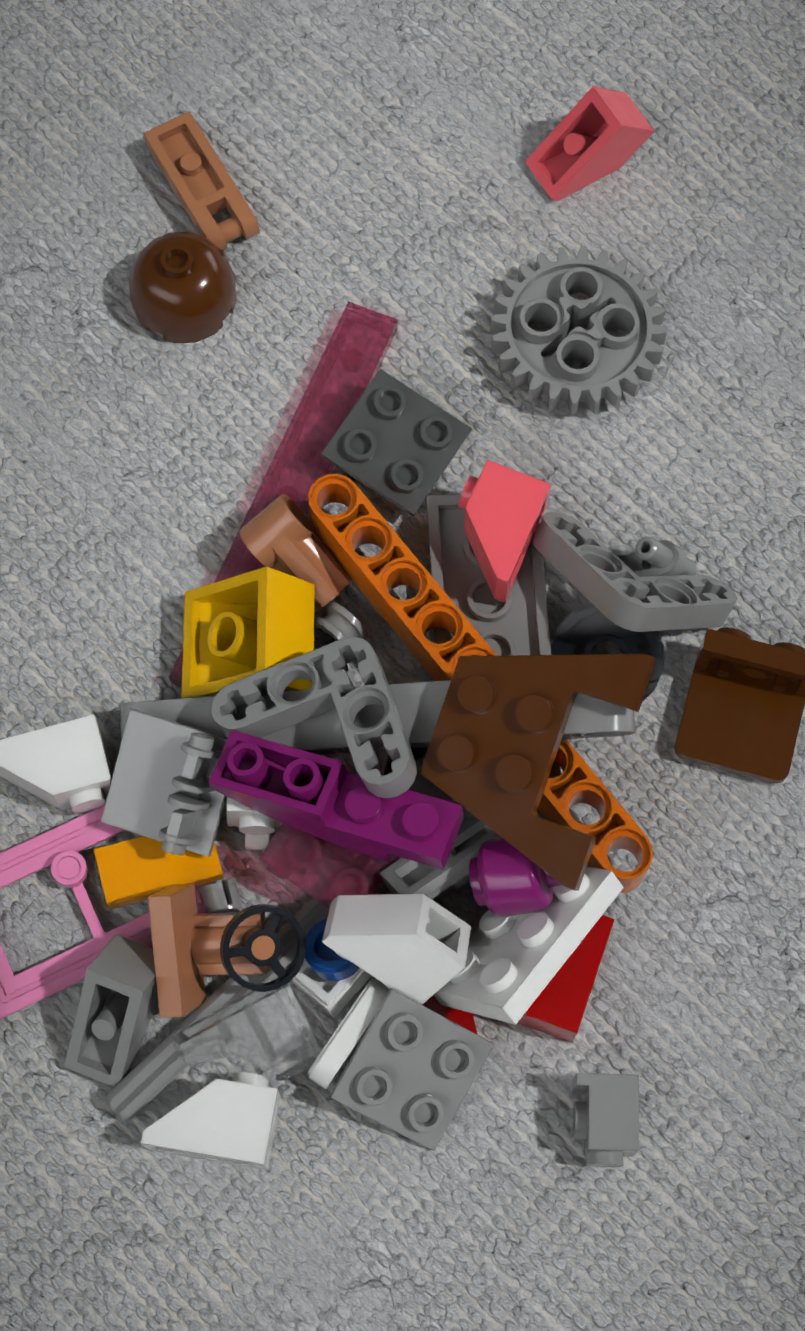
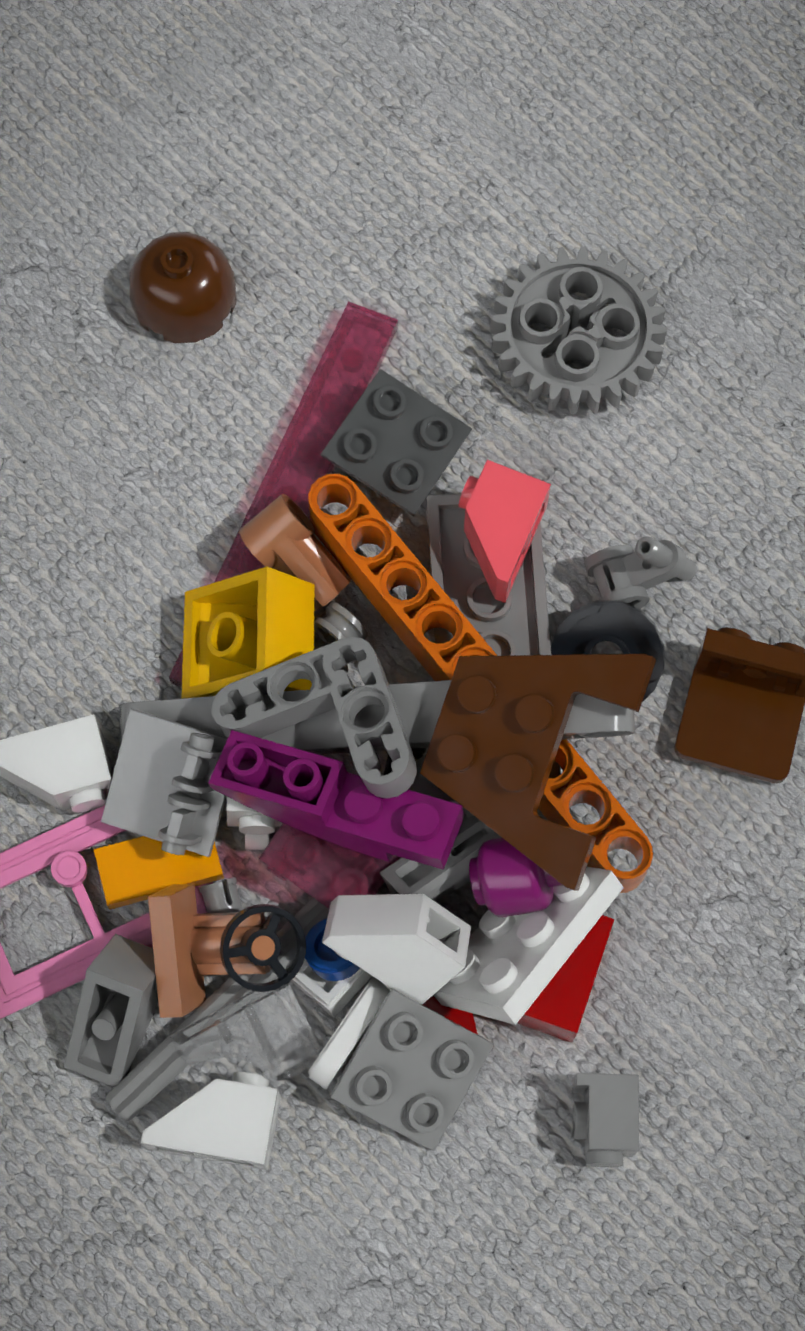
nougat plate [143,111,260,251] -> none
coral slope [525,86,655,201] -> none
light grey beam [532,512,737,632] -> none

